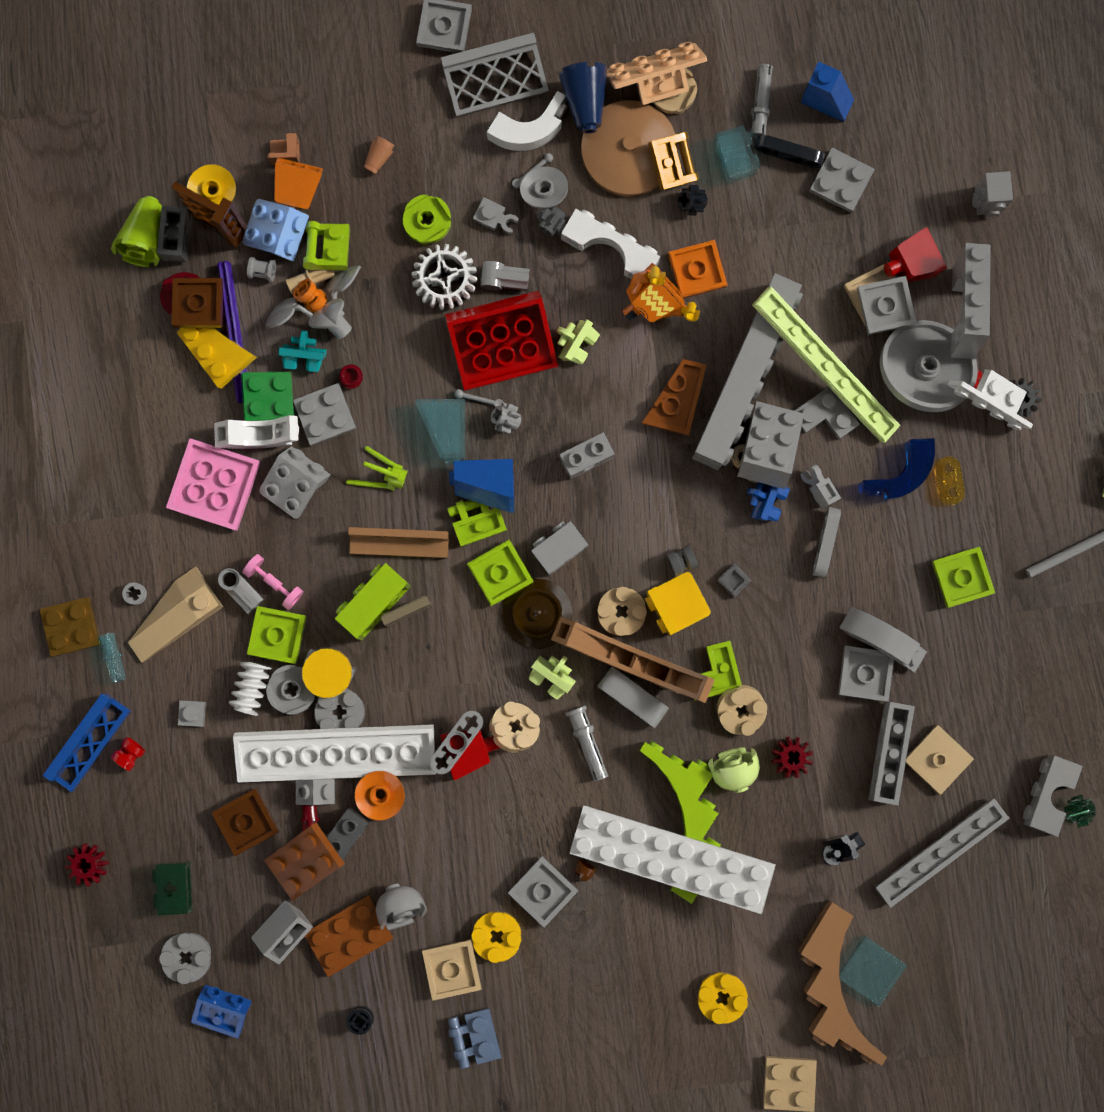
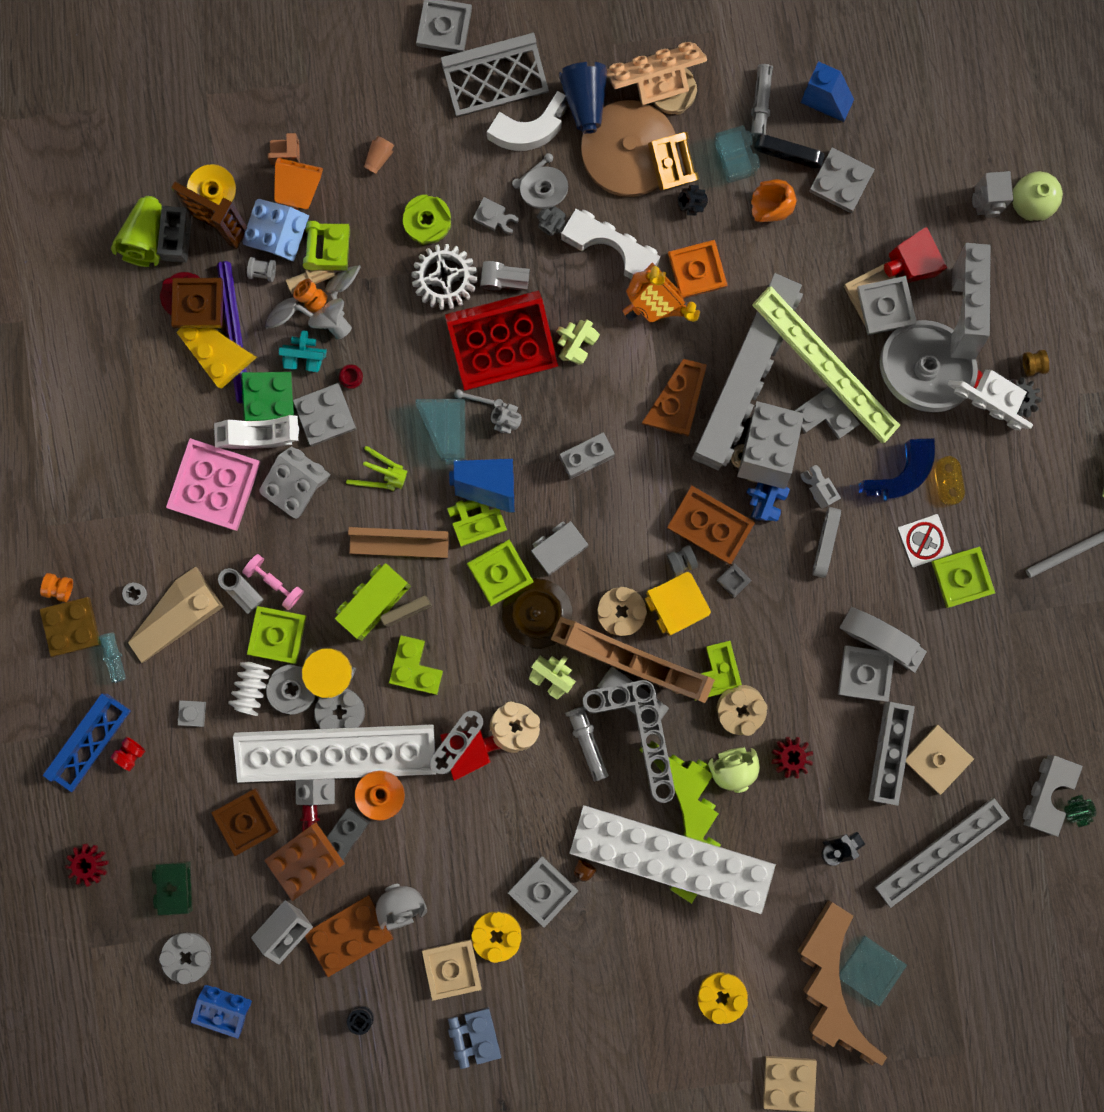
none -> orange wheel [40,573,73,602]
none -> lime plate [389,635,443,695]
none -> light grey beam [583,680,675,803]
none -> dark orange plate [667,486,755,565]
none -> orange hair [751,179,797,222]
none -> sticker [898,514,952,567]
none -> yellowish green cylinder [1012,171,1063,221]
none -> pearl gold wheel [1023,350,1049,377]

